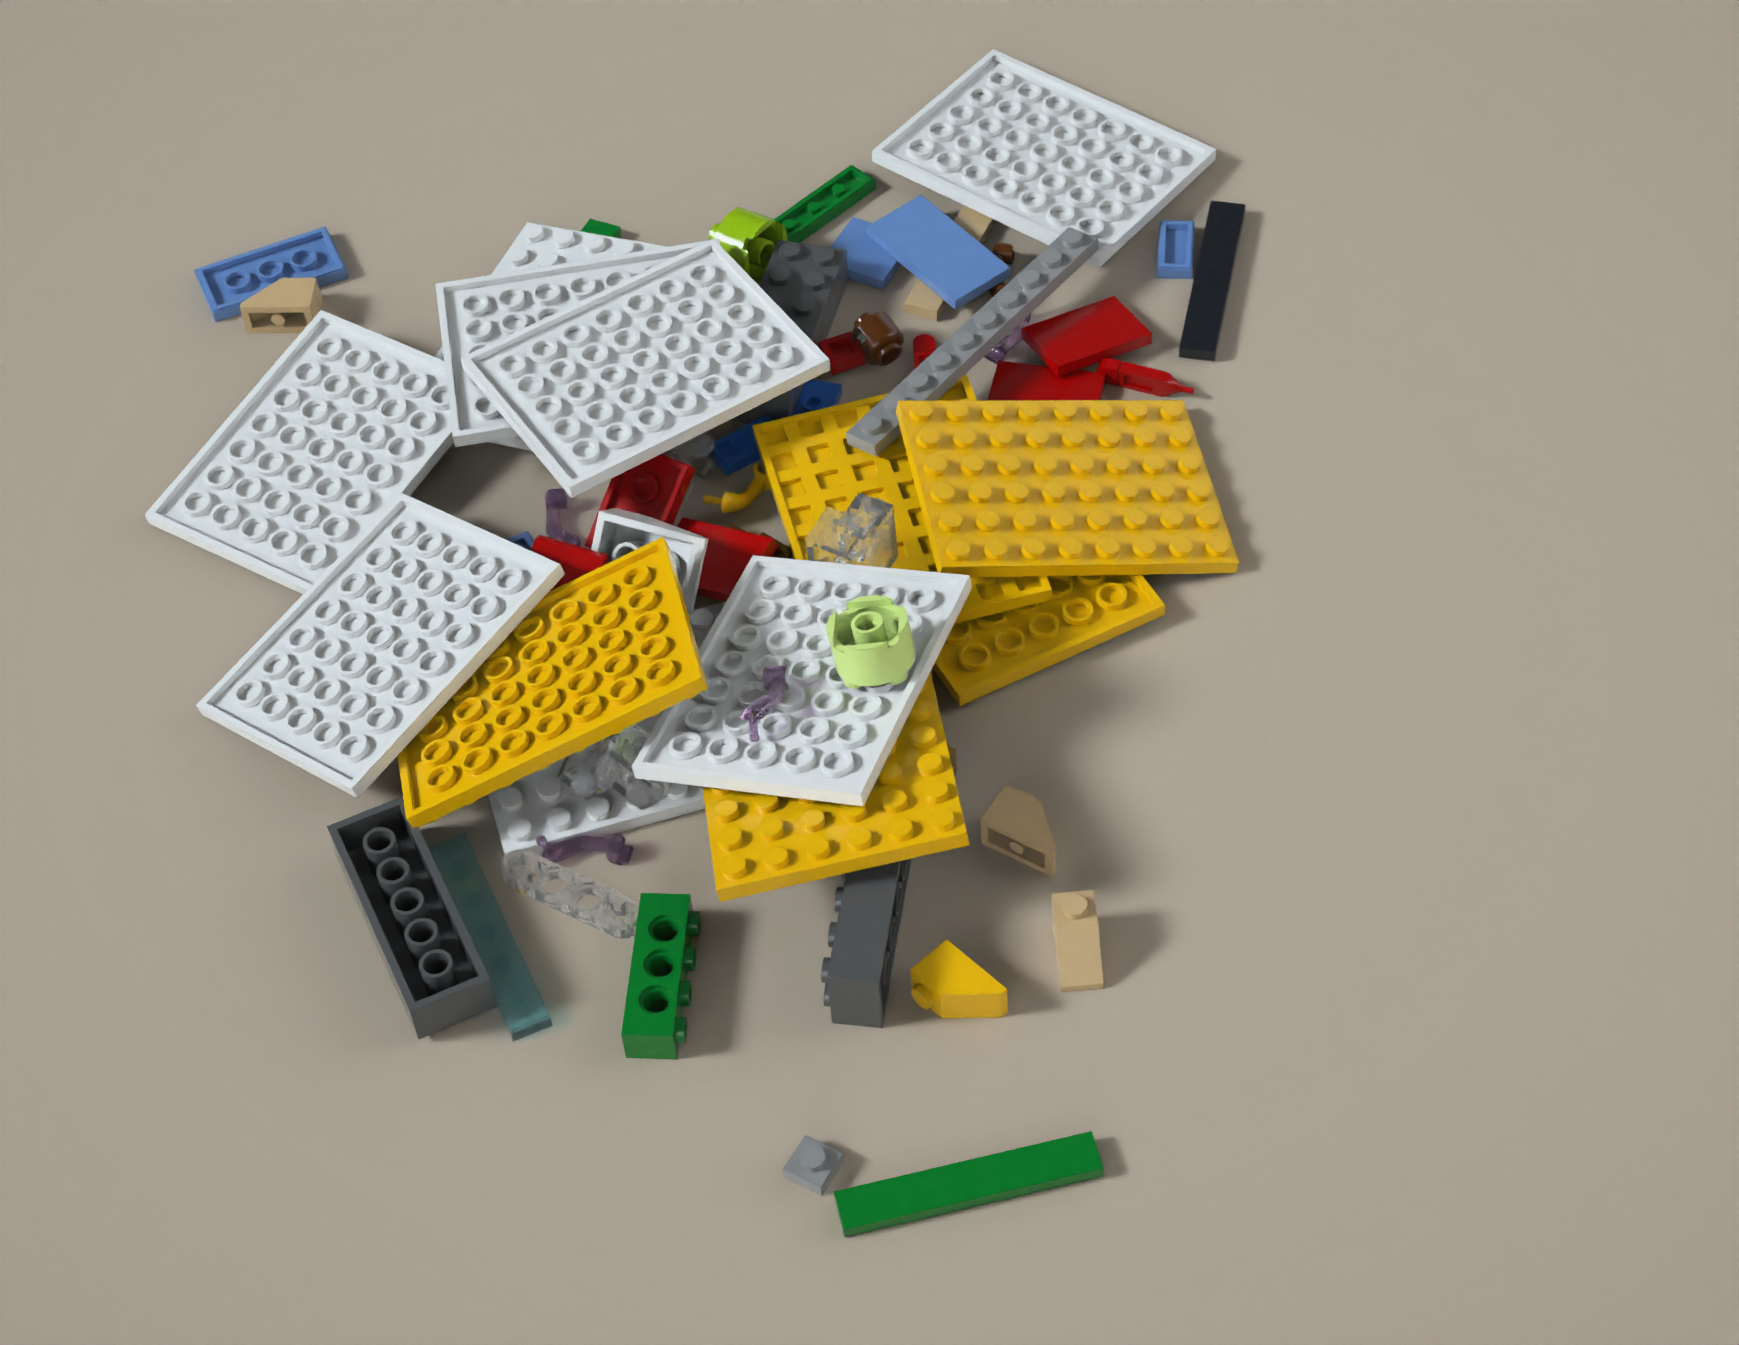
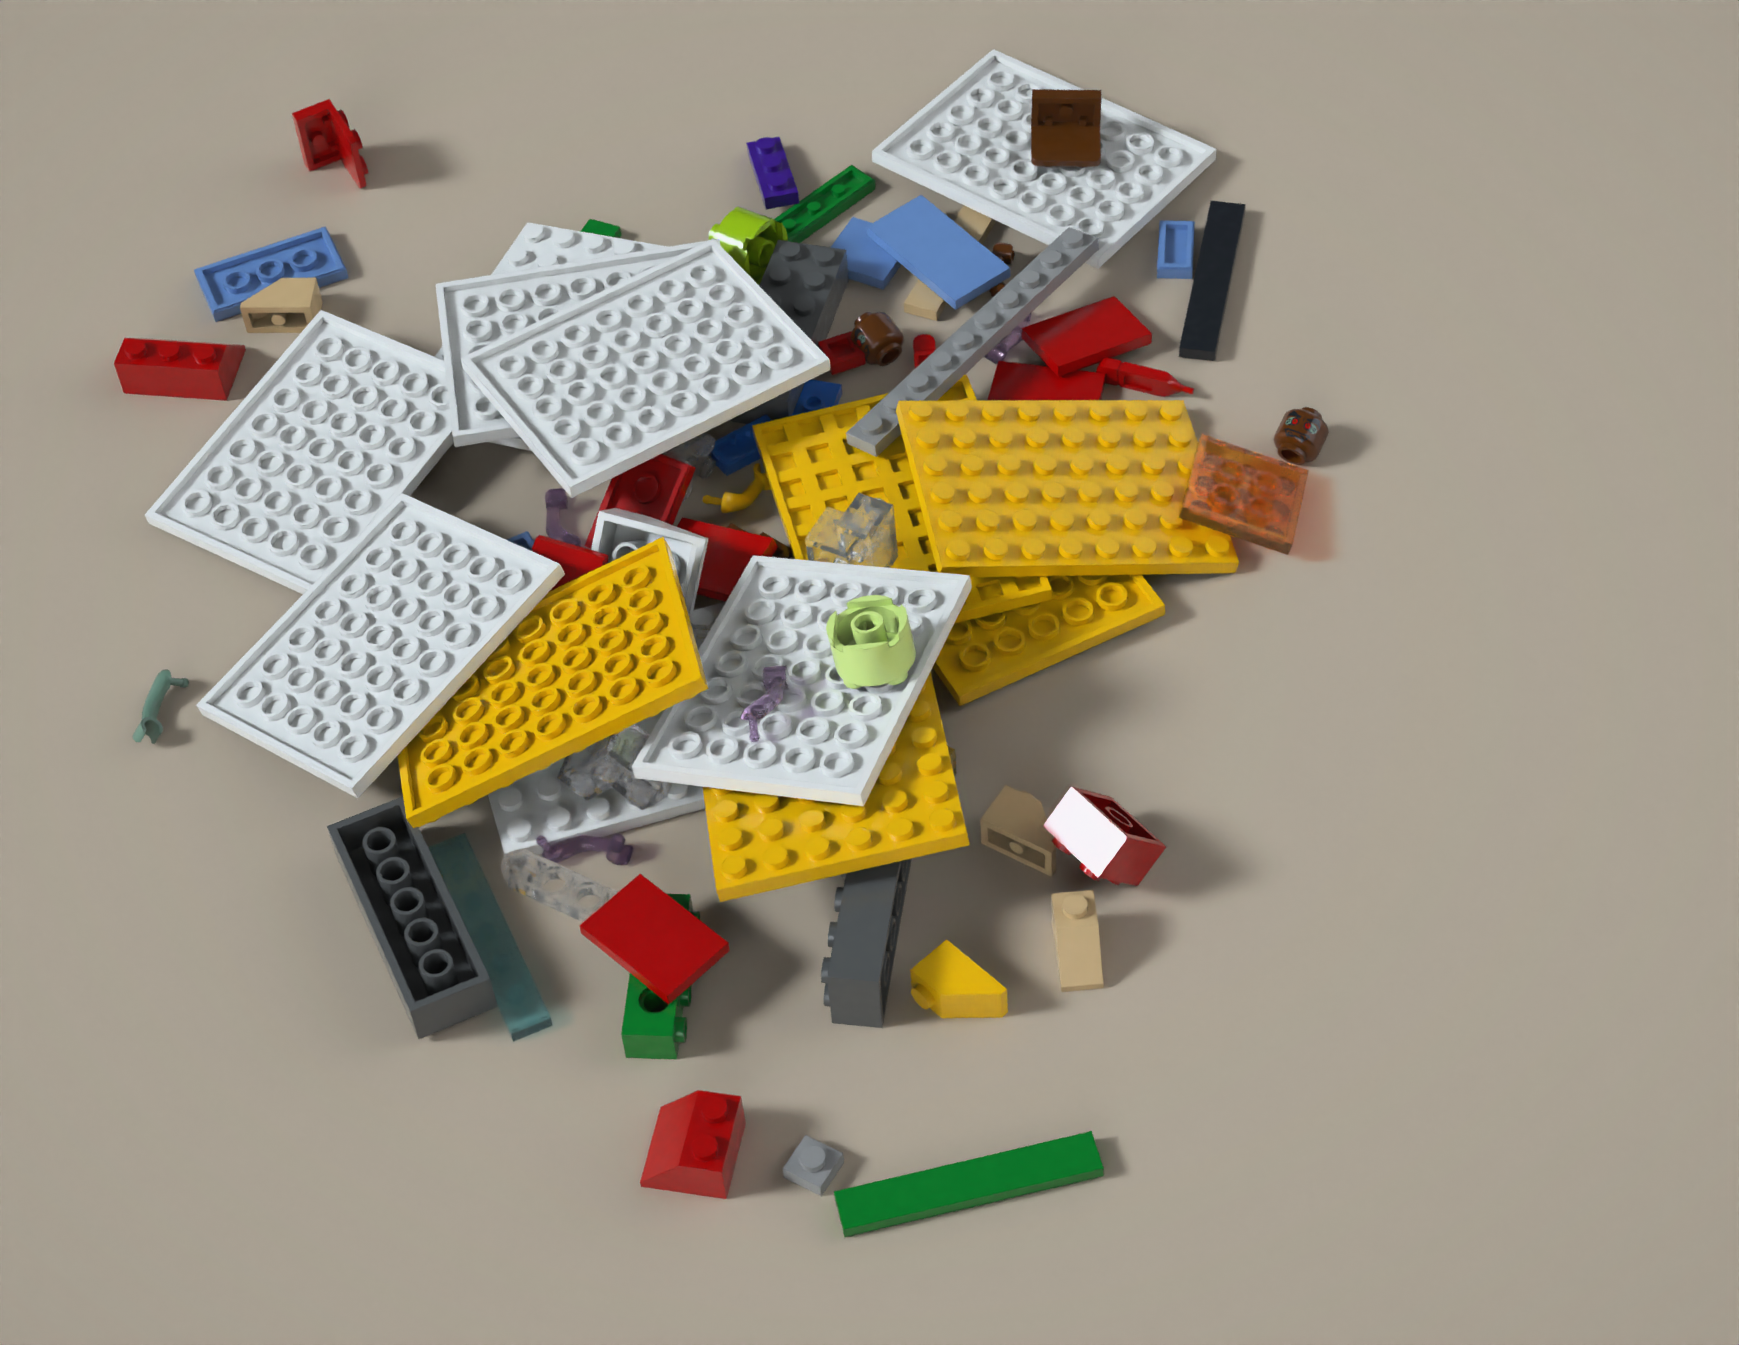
none -> red slope [114,338,246,401]
none -> sand green piece [133,669,189,744]
none -> red bracket [292,99,369,189]
none -> red tile [579,873,730,1004]
none -> red slope [640,1090,746,1199]
none -> dark purple plate [746,137,799,210]
none -> reddish brown bracket [1031,89,1102,168]
none -> brick [1043,786,1166,886]
none -> clear orange plate [1179,434,1309,555]
none -> reddish brown head [1273,407,1329,465]

